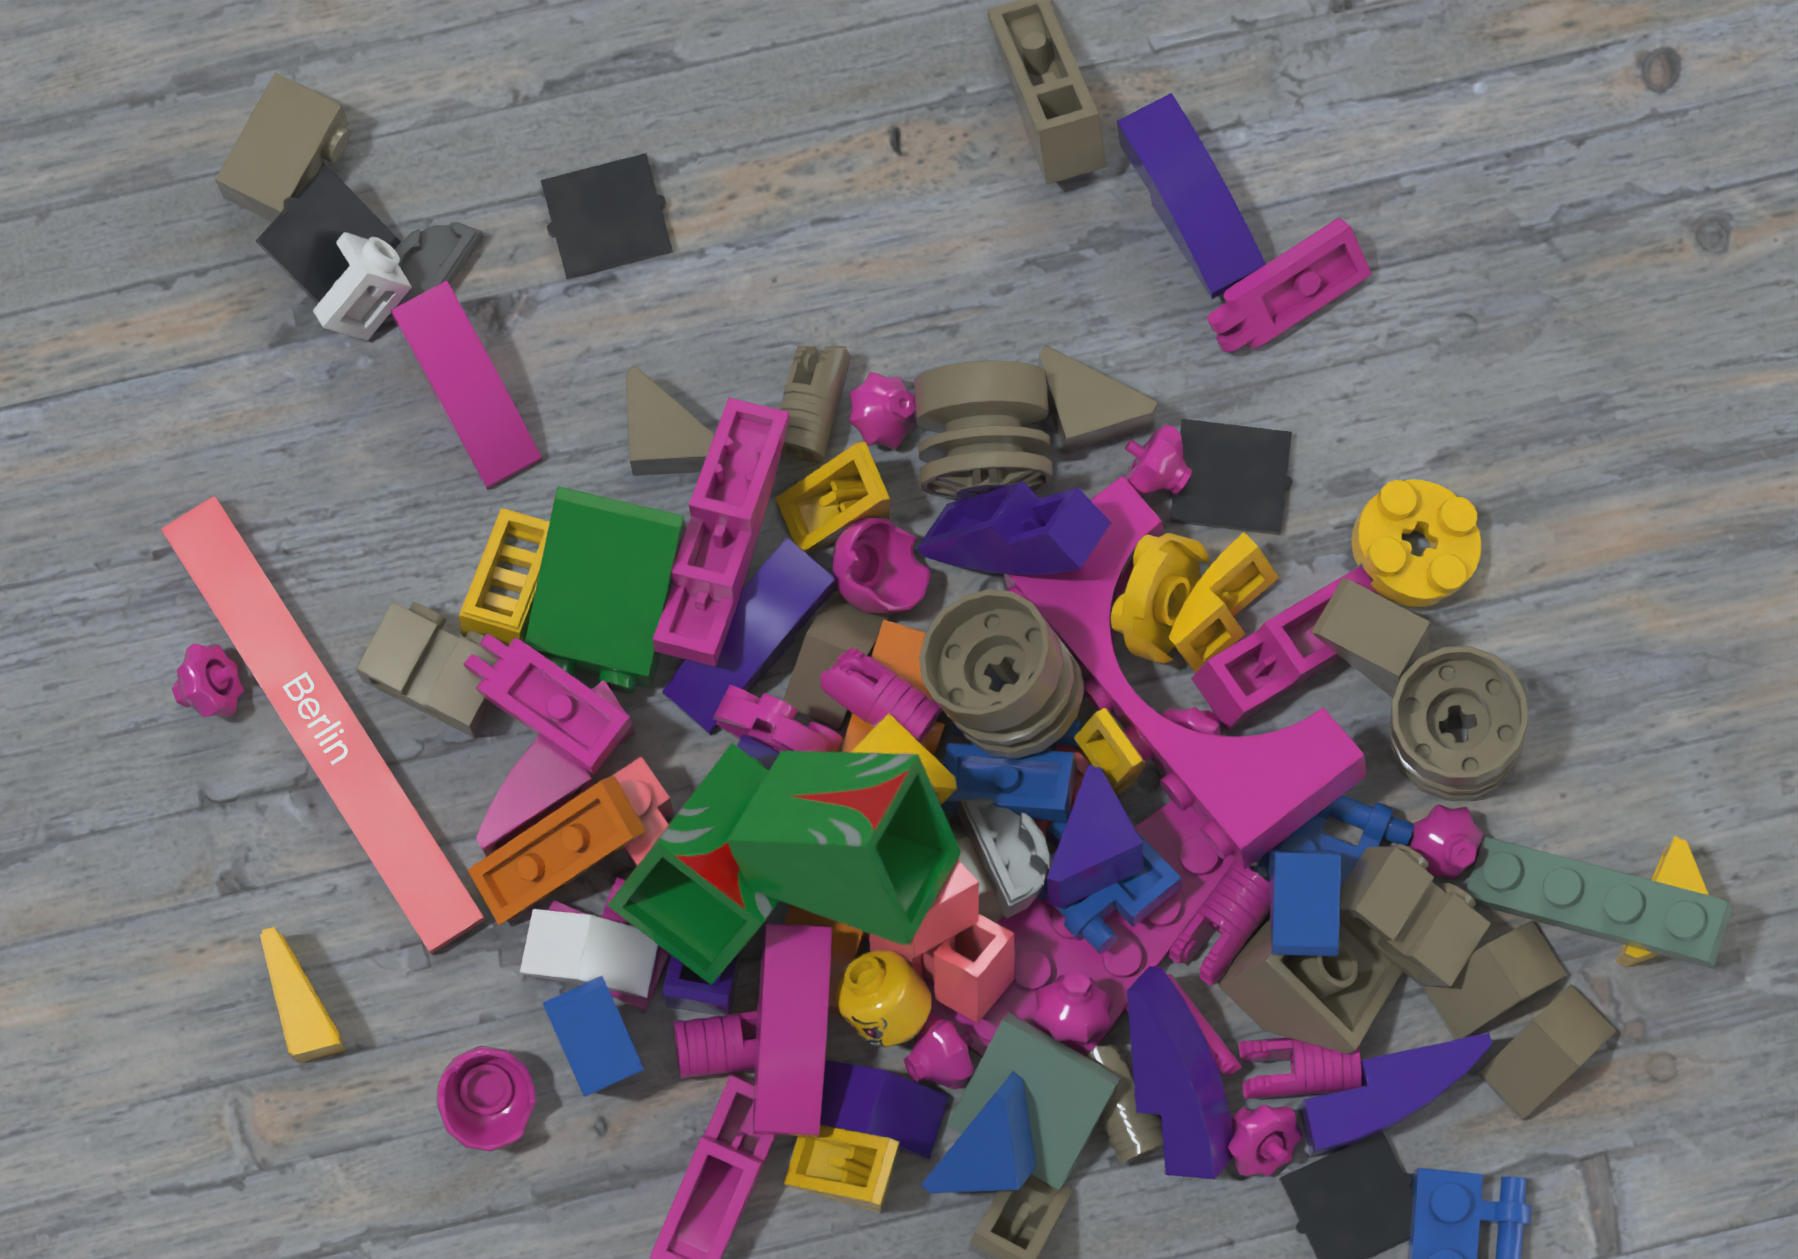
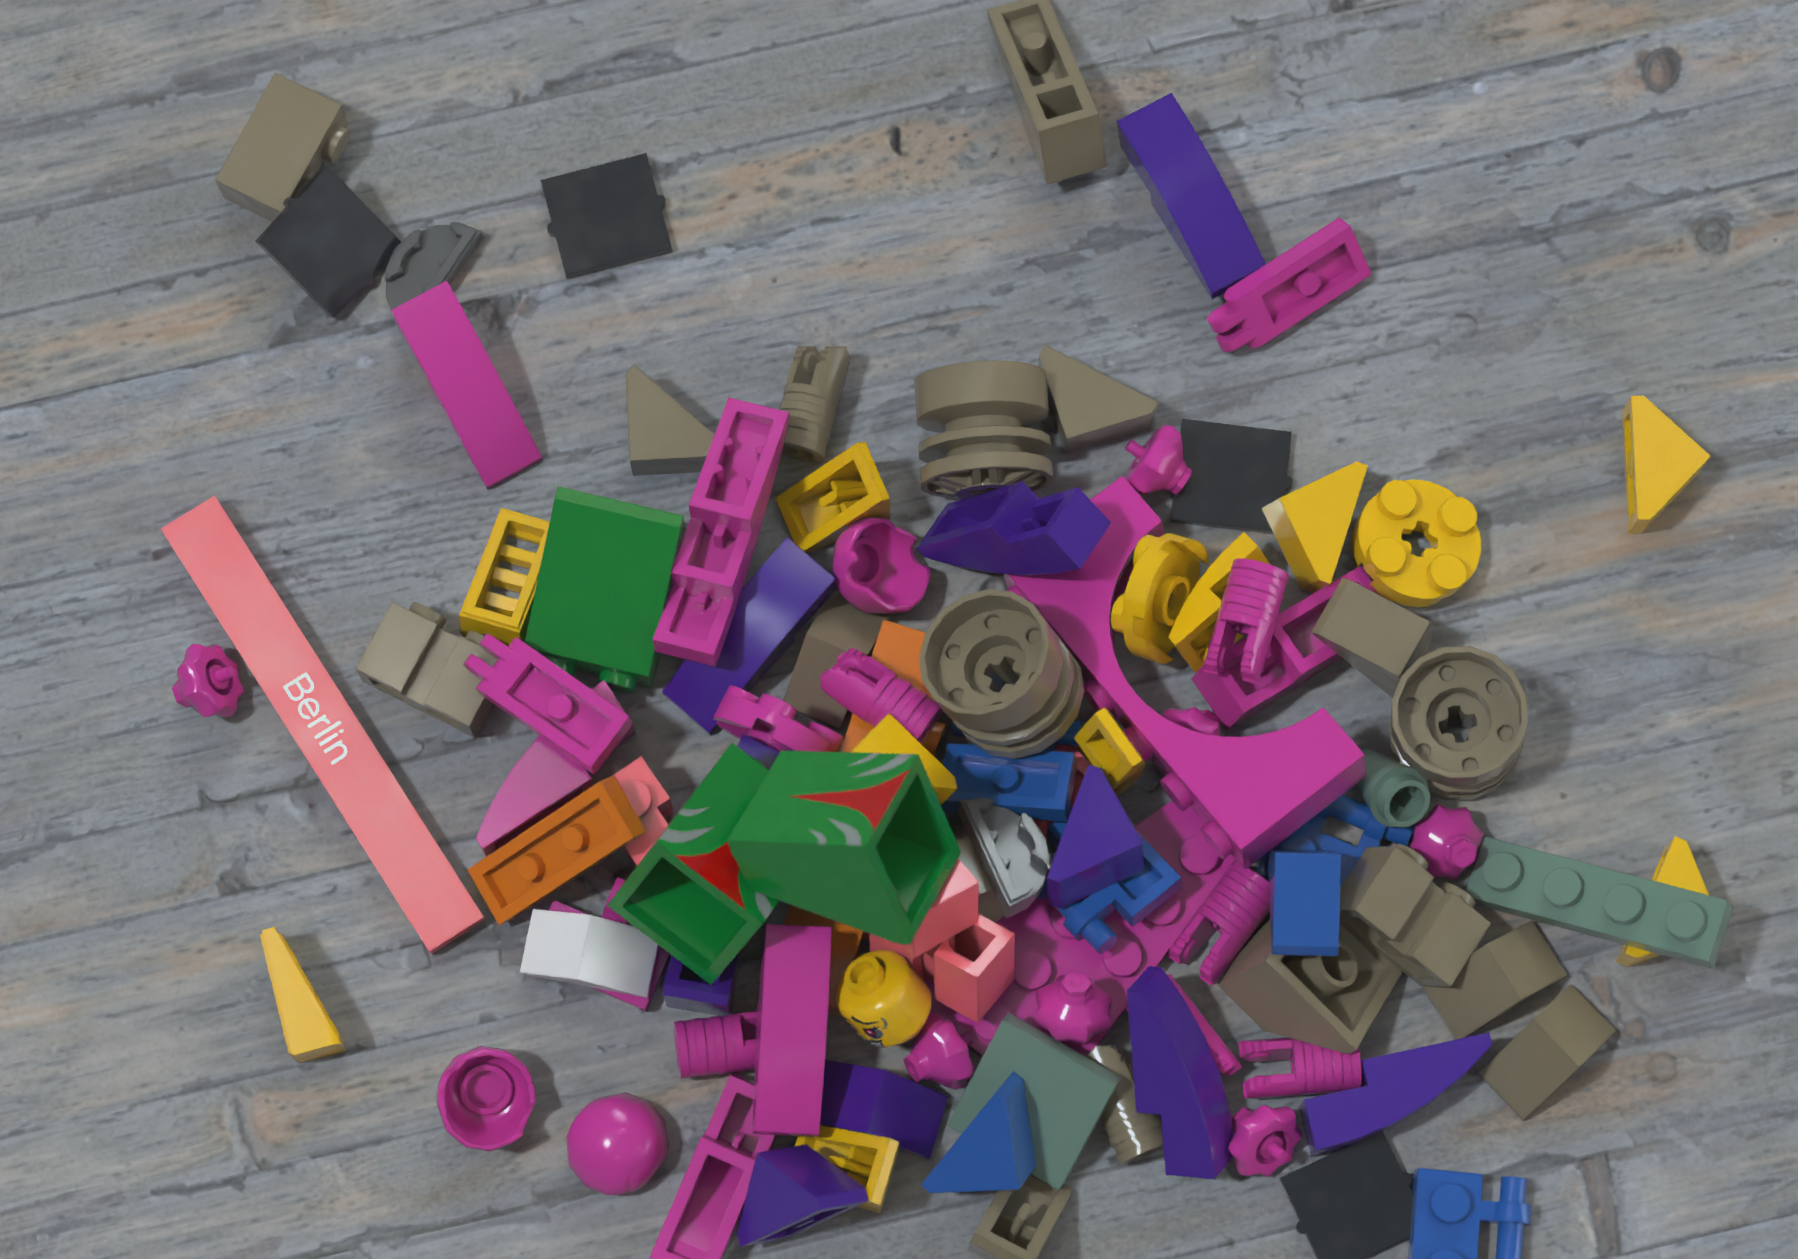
white bracket [313,232,412,341] -> none
blue slope [542,976,644,1097] -> none
dark pink piece [848,372,917,450] -> none
none -> dark pink hair [566,1092,669,1195]
none -> dark purple slope [737,1144,869,1247]
none -> dark pink hinge [1203,558,1289,683]
none -> yellow slope [1261,461,1368,593]
none -> sand green cone [1356,750,1430,827]
none -> yellow slope [1622,395,1711,534]

